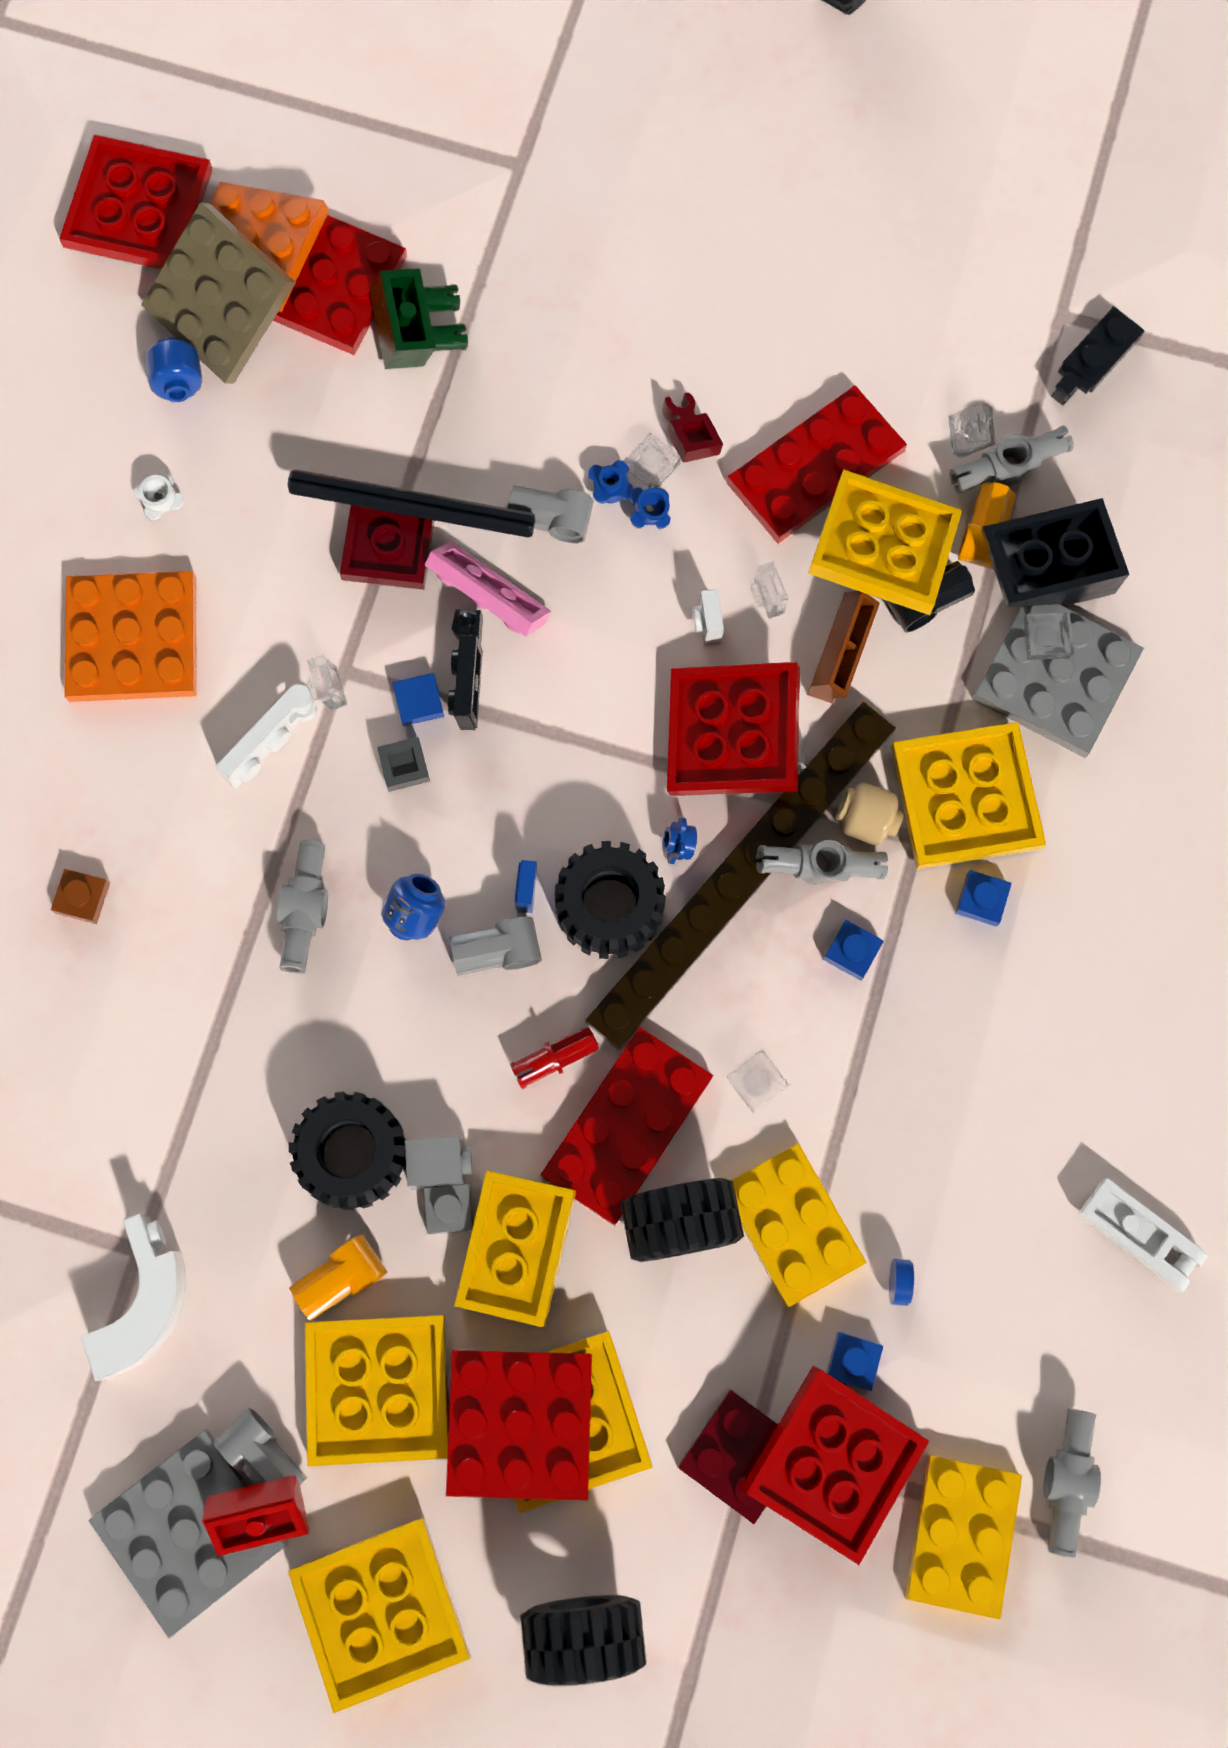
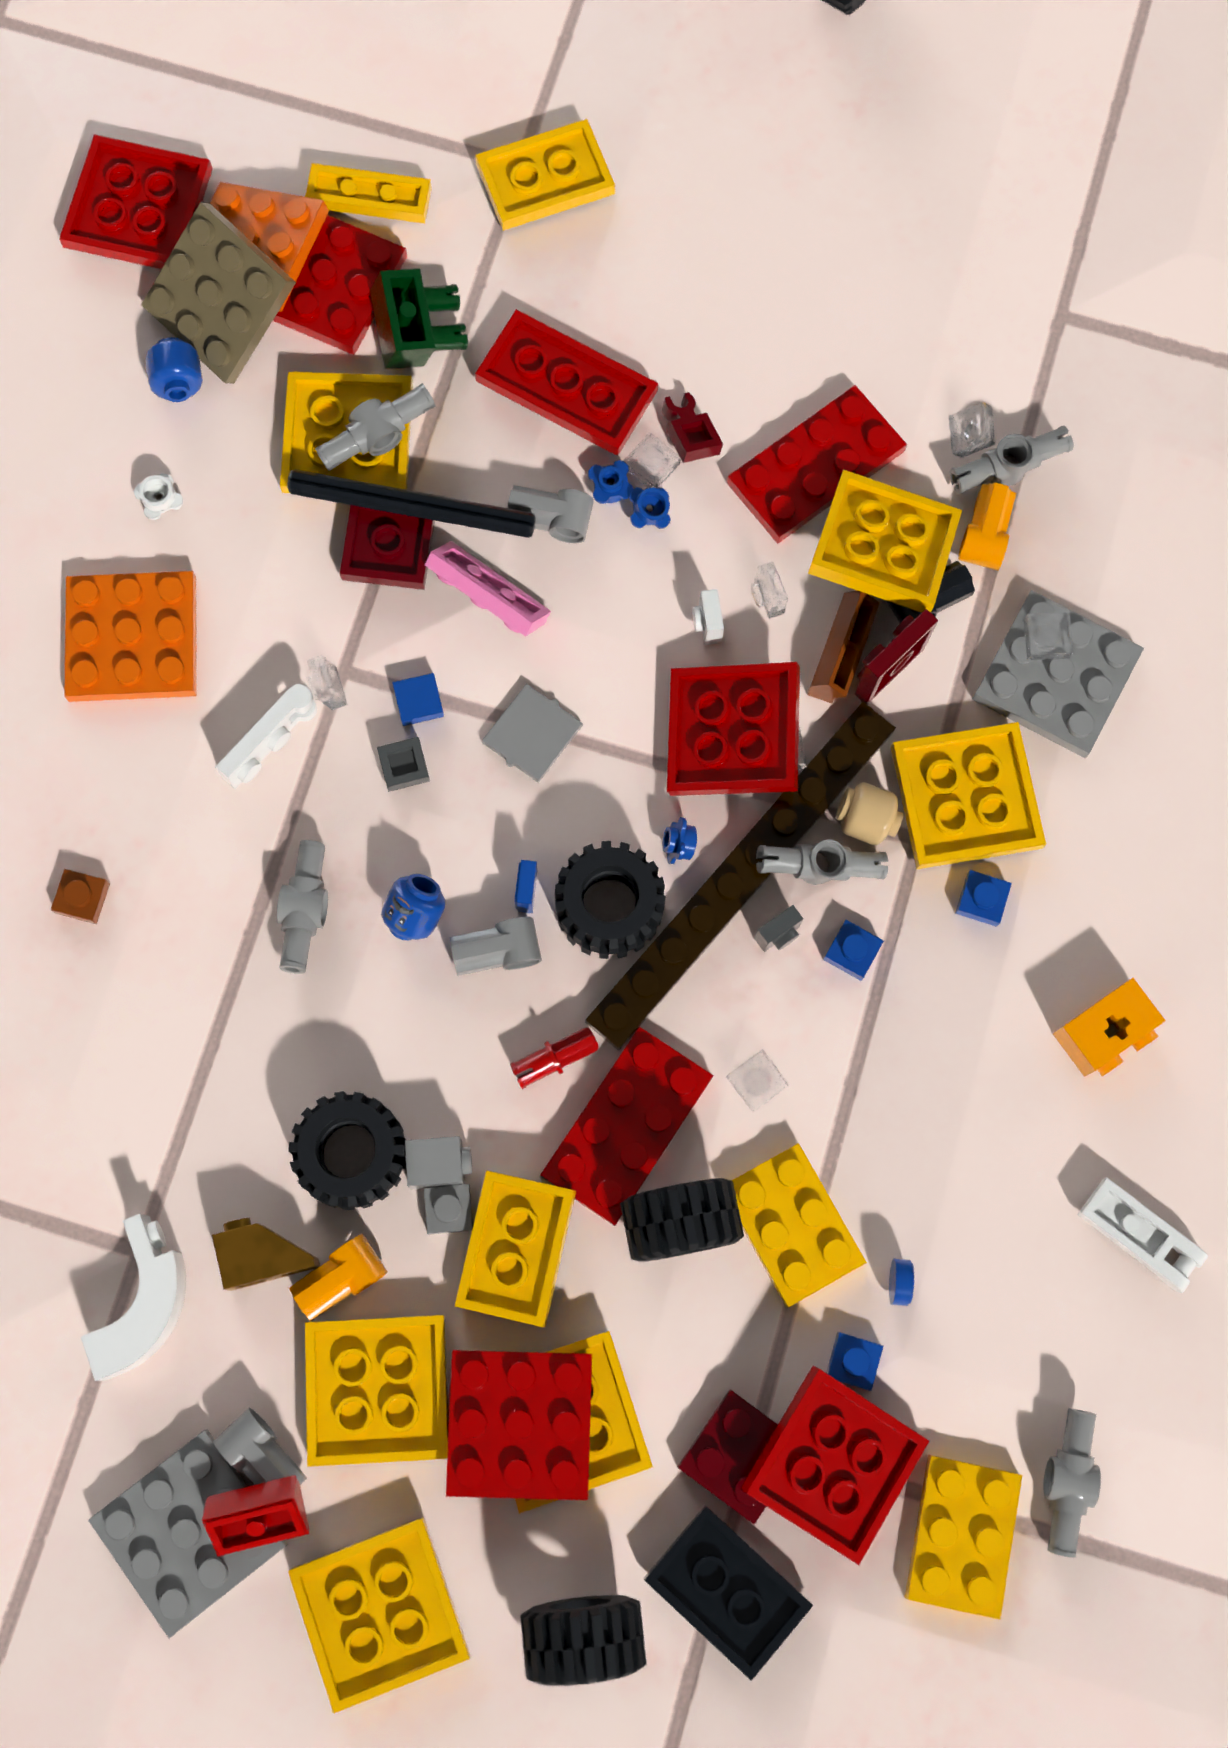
black hinge [448,609,483,730] -> none
black slope [981,498,1130,607] -> none
black hinge [1051,306,1145,406] -> none
none -> pearl gold slope [212,1218,320,1291]
none -> yellow plate [280,371,413,493]
none -> yellow plate [305,163,432,224]
none -> light grey pin [315,383,436,471]
none -> yellow plate [475,119,615,231]
none -> red plate [475,309,658,456]
none -> light grey piece [482,683,583,783]
none -> black plate [643,1505,813,1681]
none -> dark grey plate [754,905,804,952]
none -> dark red plate [854,609,939,705]
none -> light orange brick [1053,978,1166,1077]

